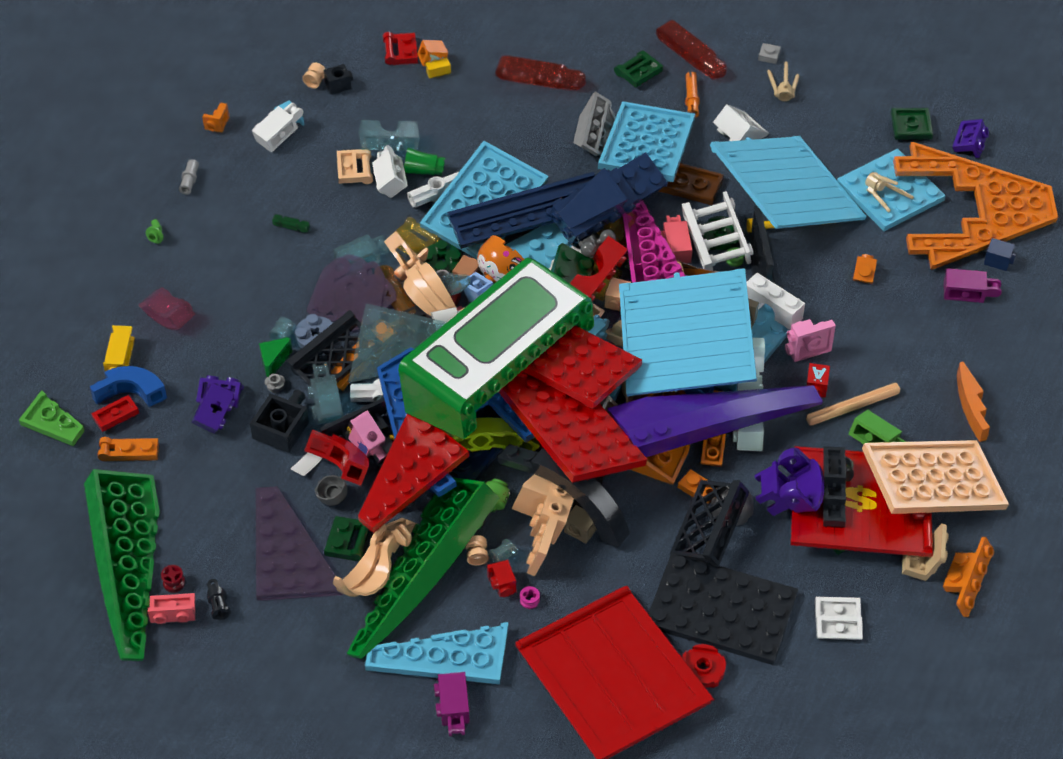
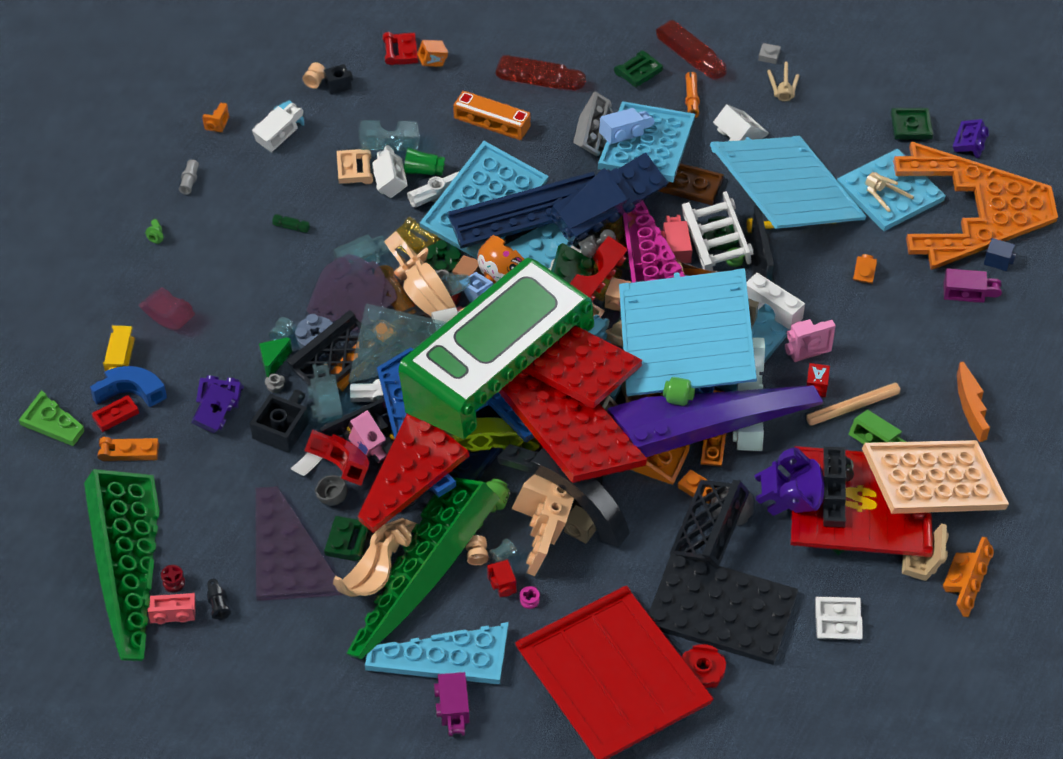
yellow piece [426,58,451,78] -> none
none -> orange brick [453,91,531,140]
none -> light blue brick [599,108,655,144]
none -> bright green head [663,377,695,406]

